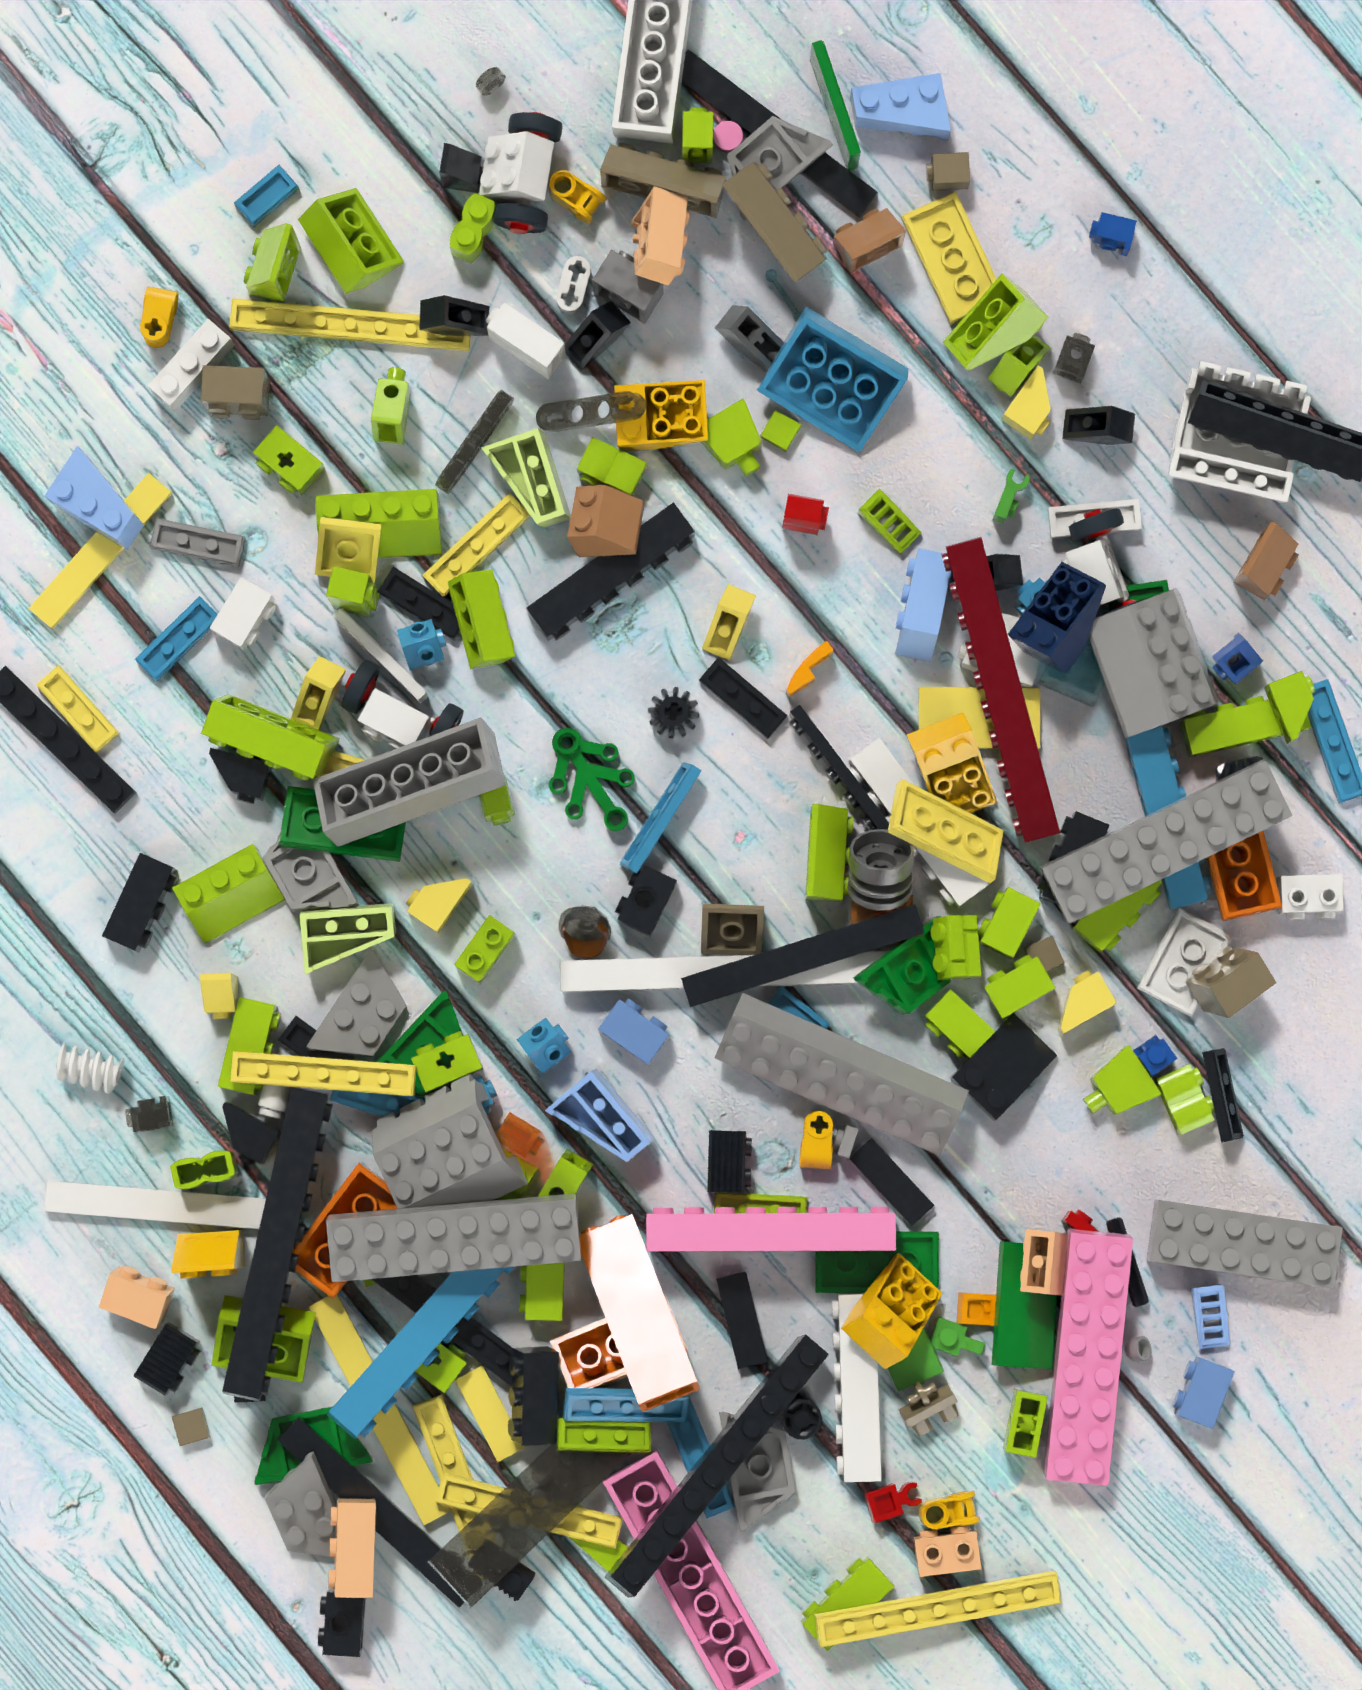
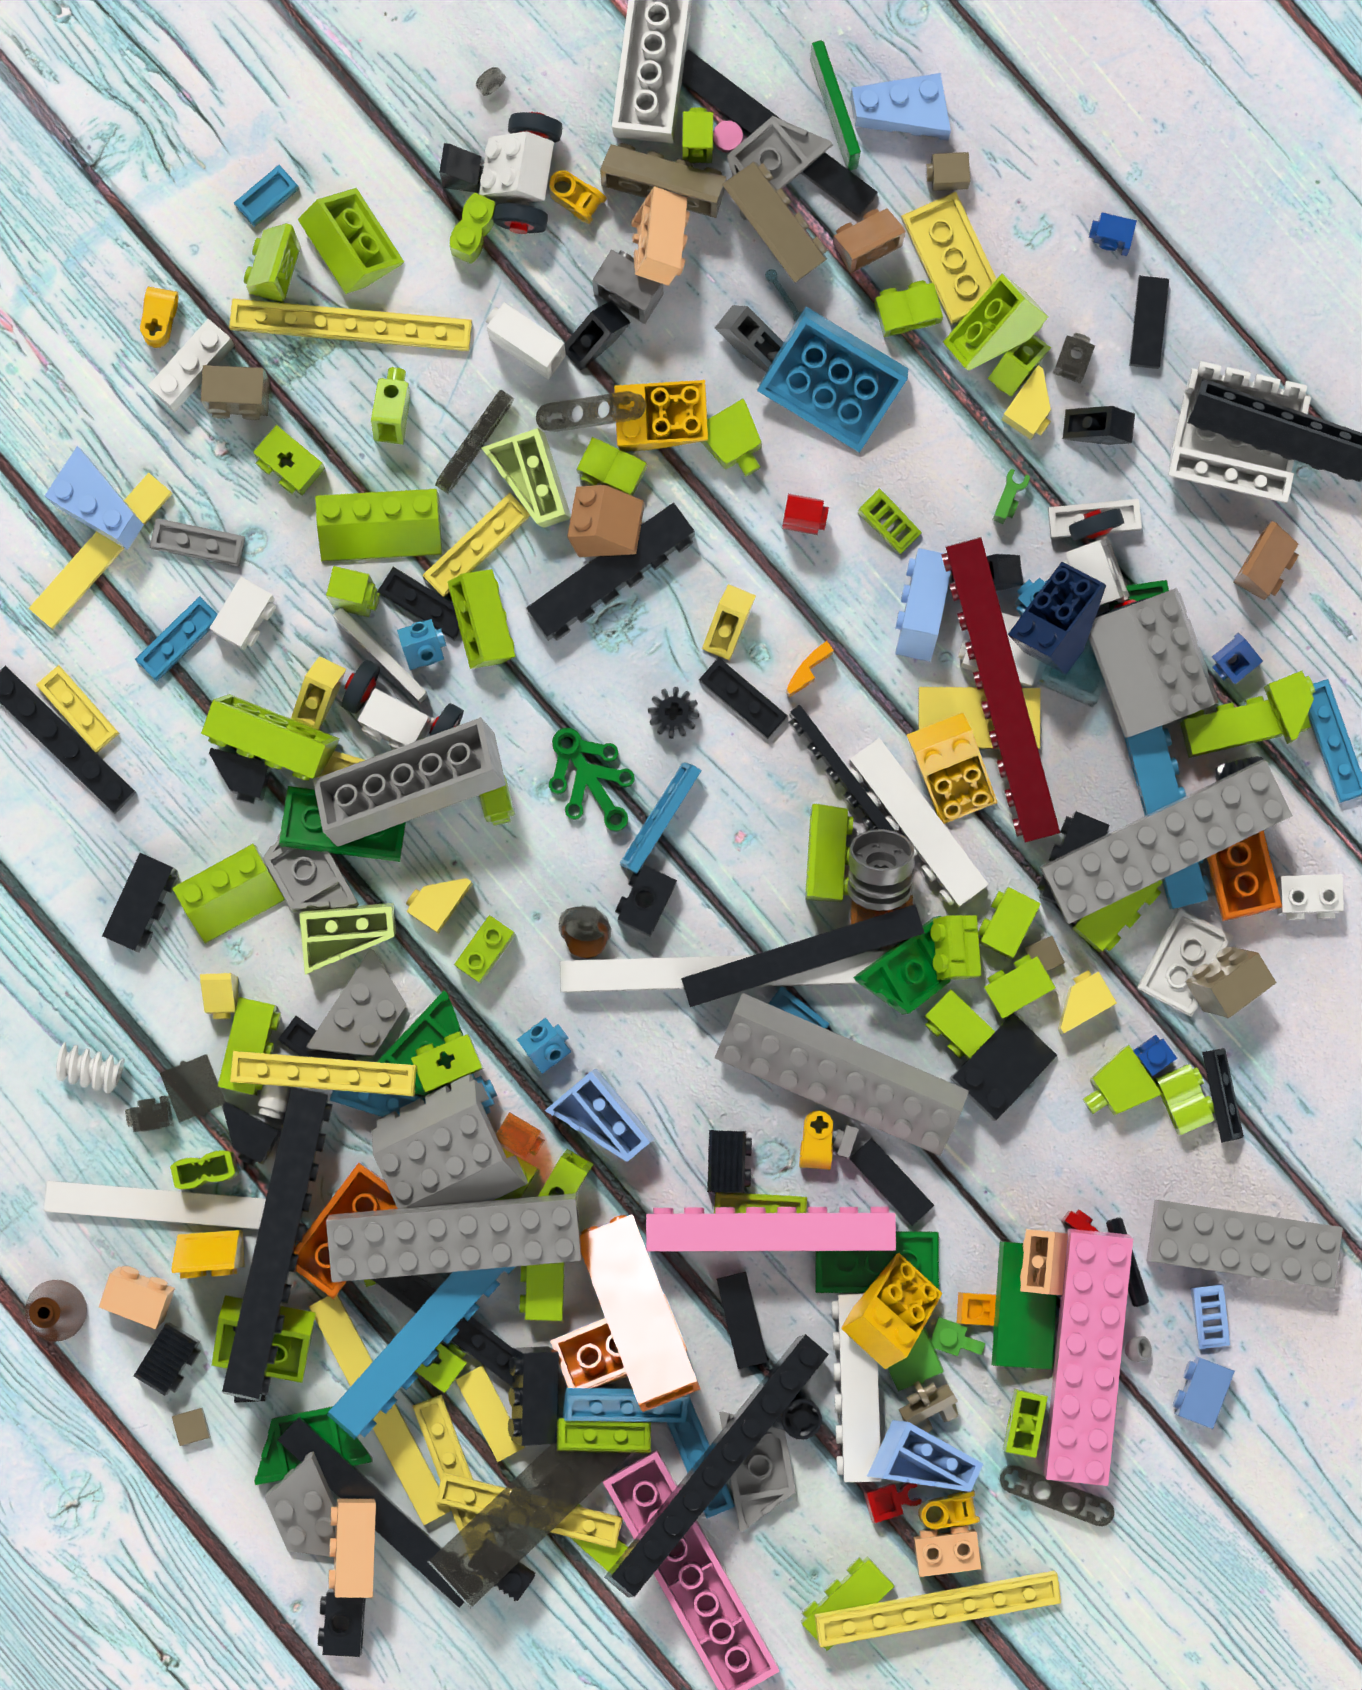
light yellow tile [315,517,381,582] -> none
black slope [419,295,490,336] -> none
white beam [556,256,591,314] -> none
medium blue brick [598,999,669,1065] -> none
dark tan slope [701,904,764,955] -> none
lime tile [760,410,801,452] -> none
light yellow tile [888,779,1004,883] -> none
none -> reddish brown cone [25,1280,87,1342]
none -> clear smoke piece [160,1054,226,1123]
none -> light blue wedge [867,1420,983,1492]
none -> lime brick [874,280,943,337]
none -> clear smoke beam [998,1464,1115,1526]
none -> black tile [1129,275,1169,369]

